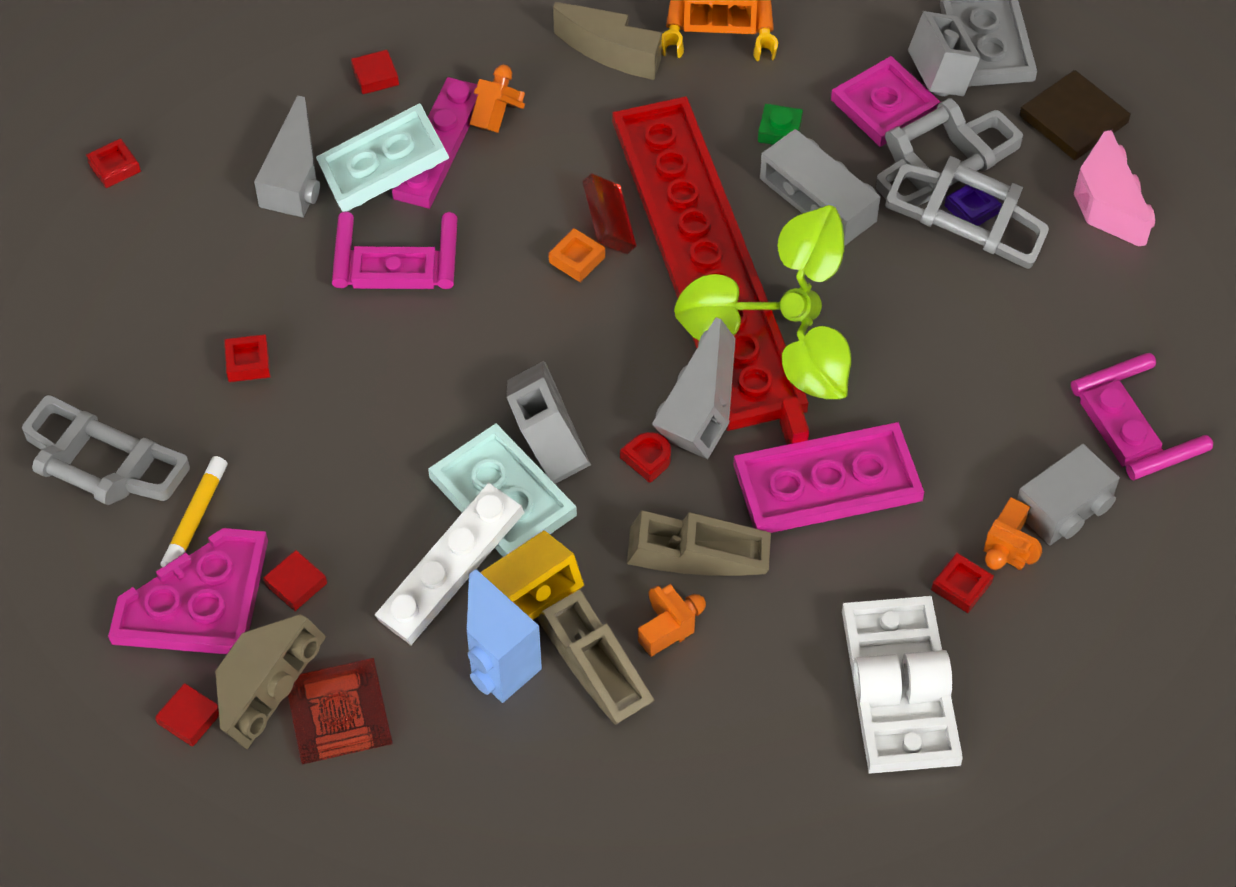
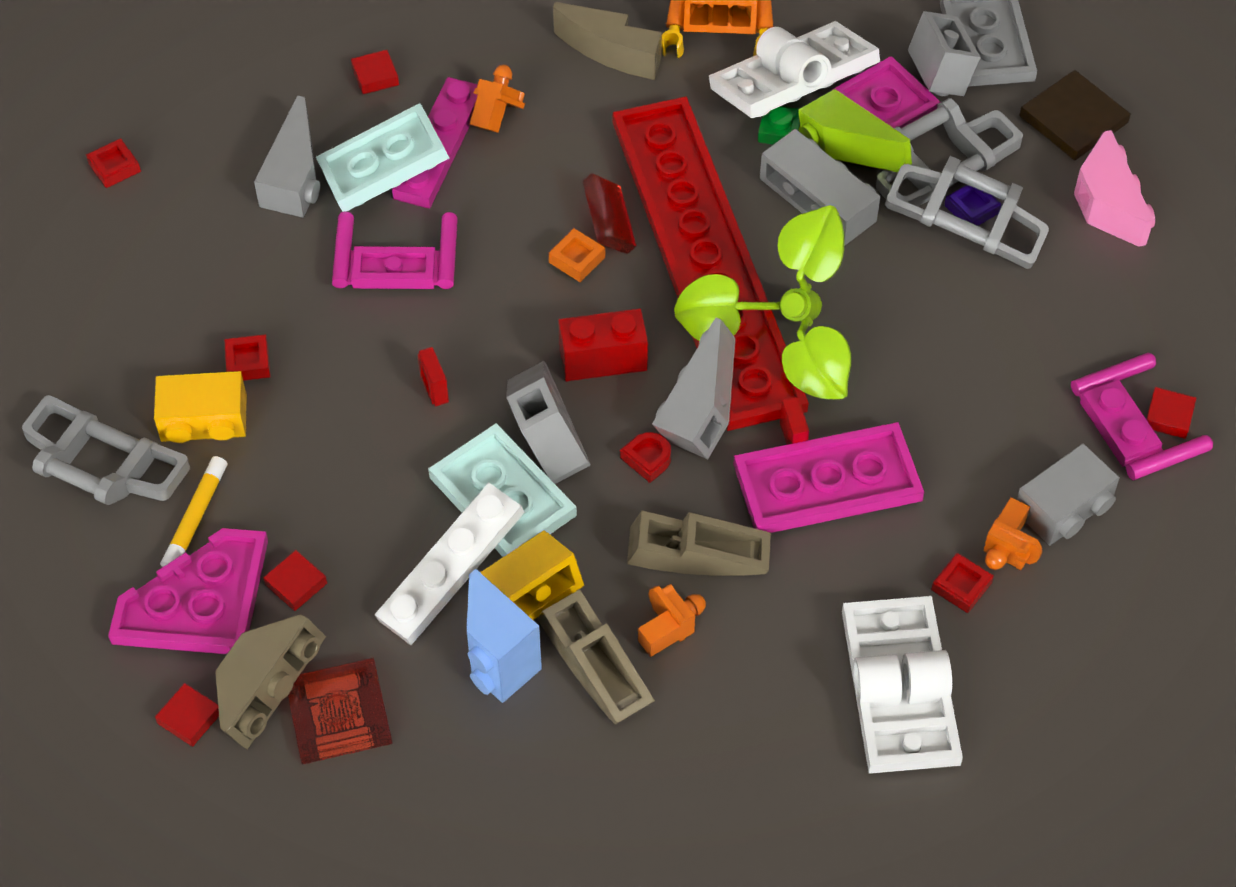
none -> yellow brick [154,371,247,443]
none -> red tile [417,347,449,407]
none -> red brick [558,308,648,382]
none -> white plate [709,21,880,118]
none -> lime slope [798,89,912,172]
none -> red tile [1146,387,1196,439]

